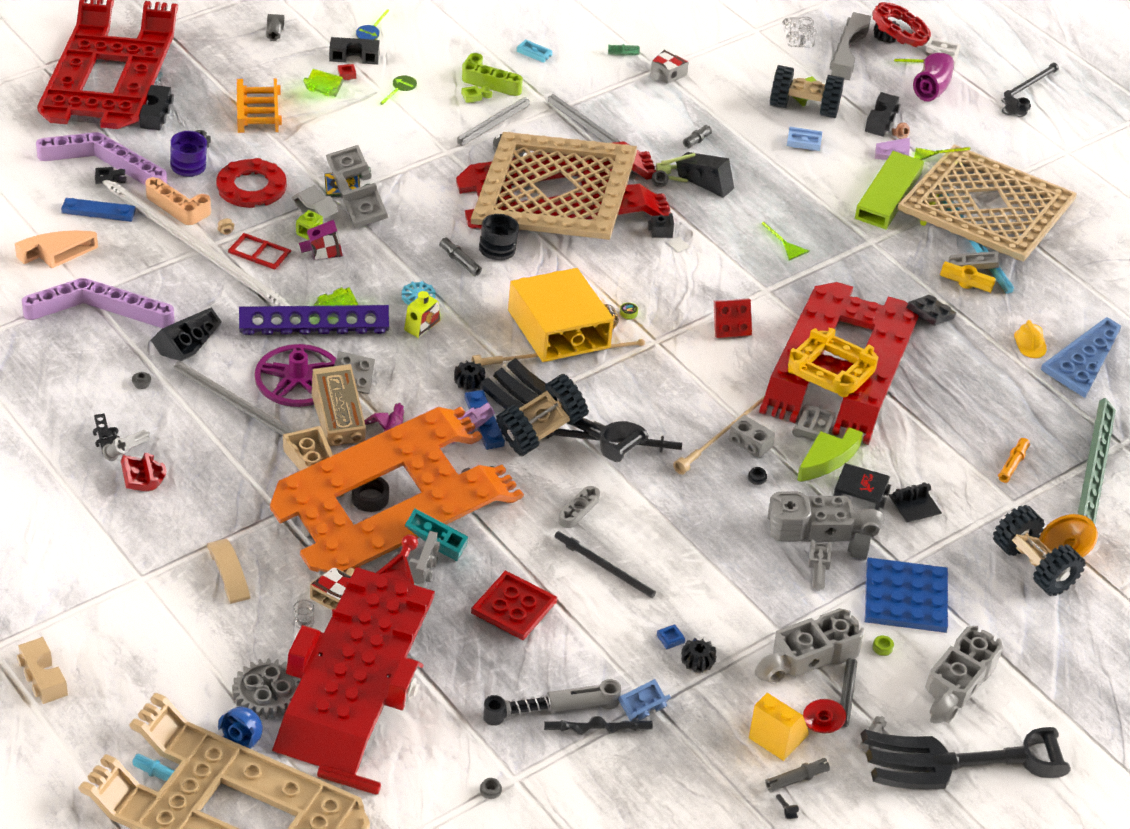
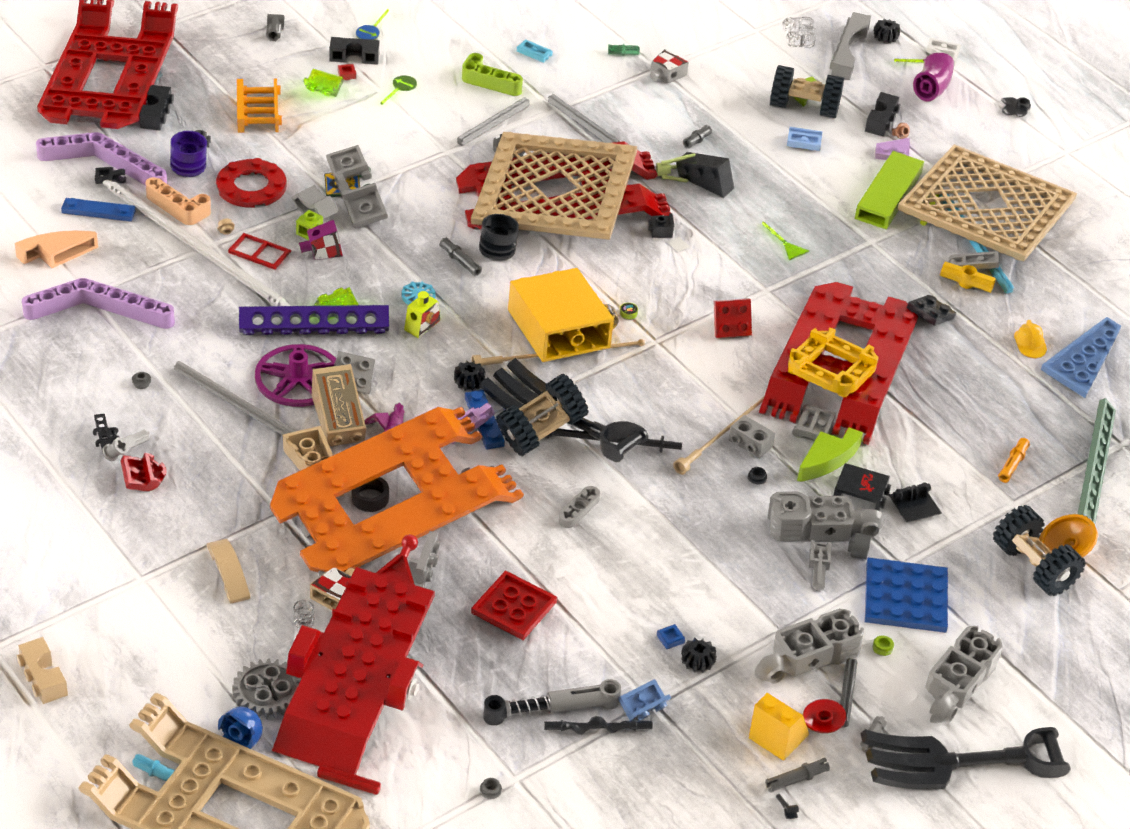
black wedge [150,307,222,361] -> none
teal slope [405,508,468,561] -> none
lime plate [461,86,492,103] -> none
black bar [554,531,656,598] -> none
dark grey plate [651,170,669,187] -> none
red plate [872,2,931,48] -> none
clear neon green piece [914,147,971,160] -> none
bar [1004,63,1059,98] -> none

